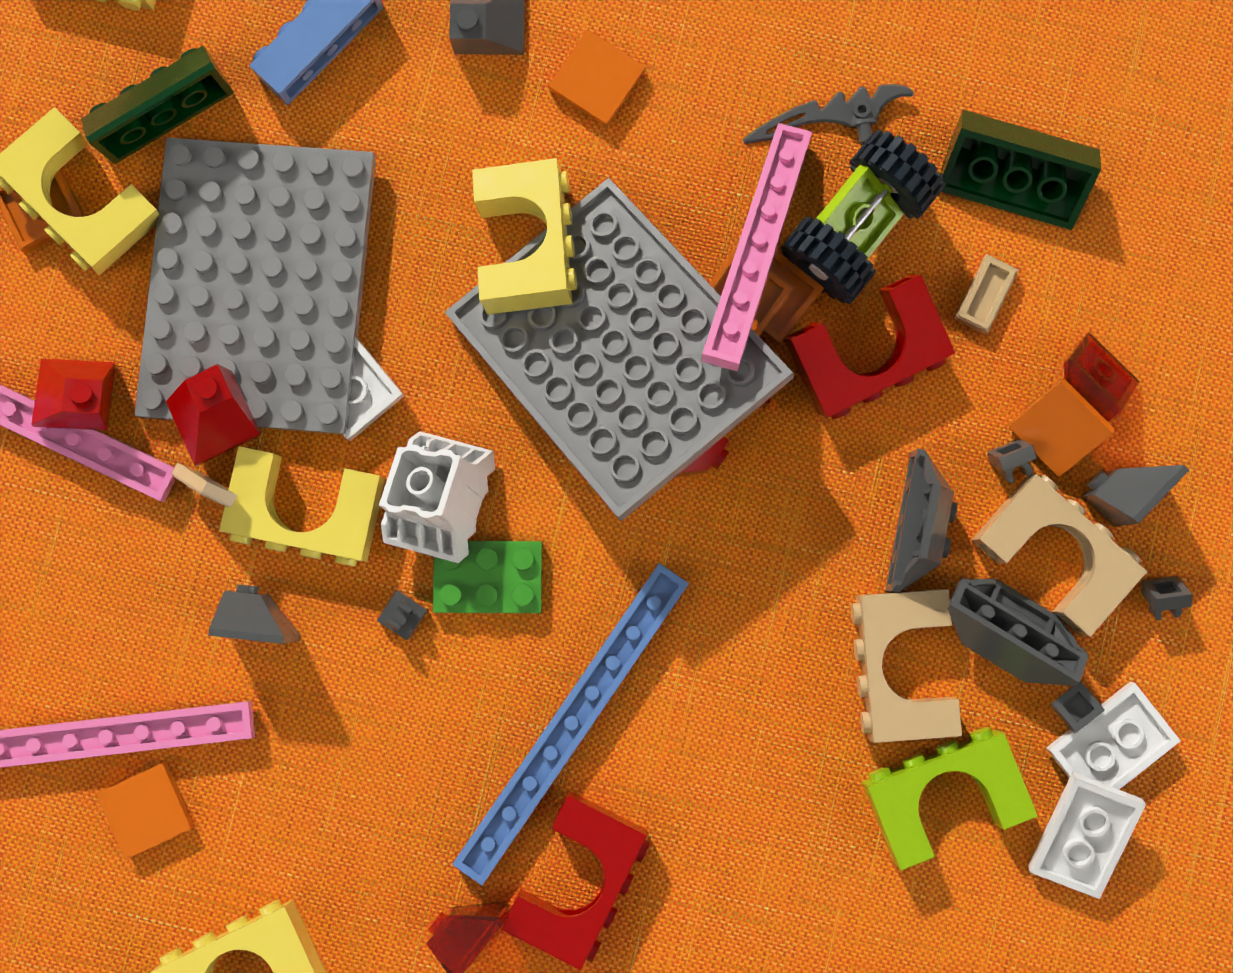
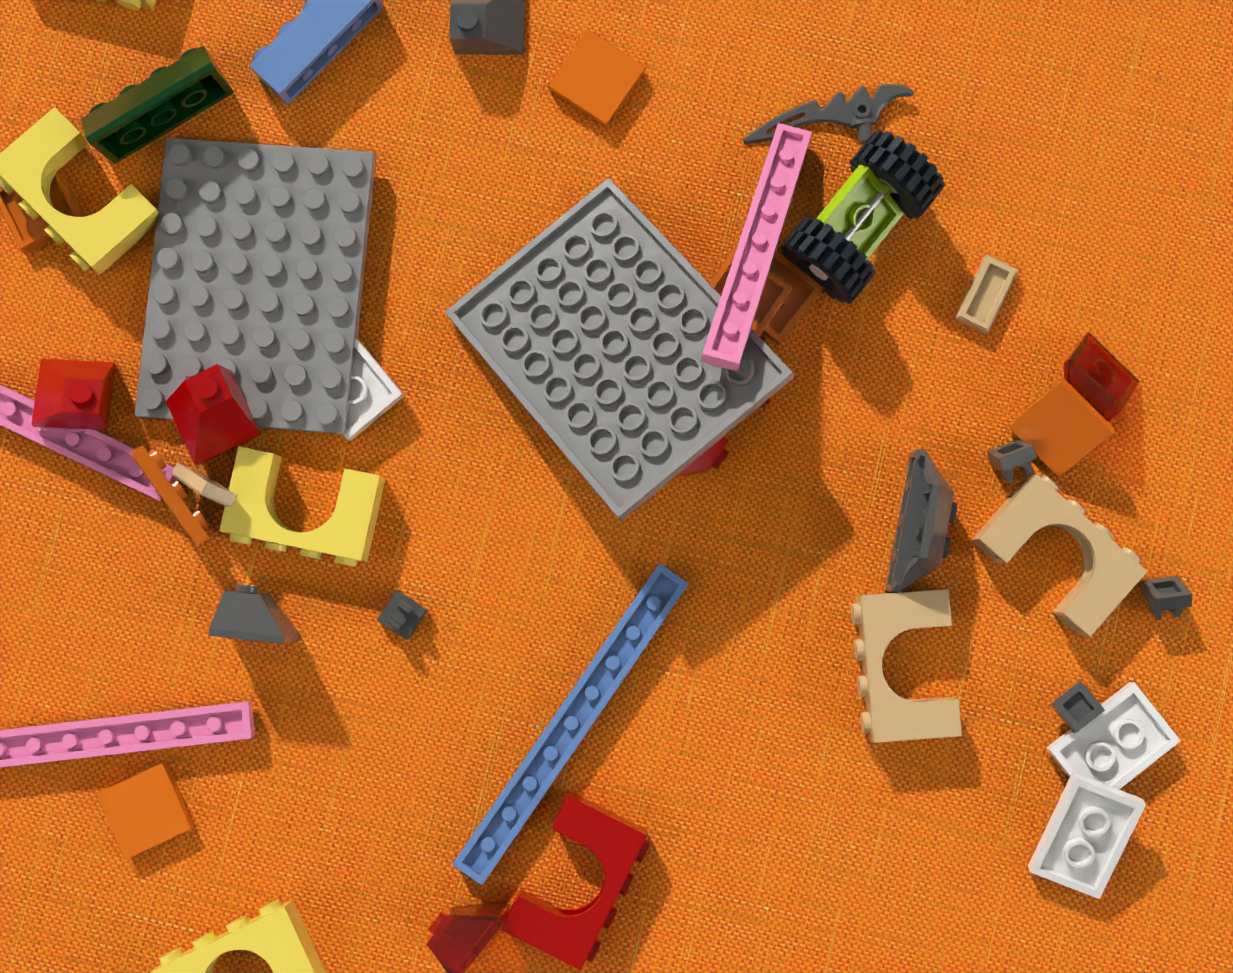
white slope [379,431,495,563] -> none
bright green plate [433,541,542,613] -> none
light yellow arch [472,158,577,315] -> none
red arch [783,274,955,419] -> none
lime arch [862,727,1038,870] -> none
dark green slope [941,110,1101,230] -> none
dark grey wedge [947,579,1089,686] -> none
dark grey slope [1083,465,1189,527] -> none
none -> orange plate [129,445,209,546]

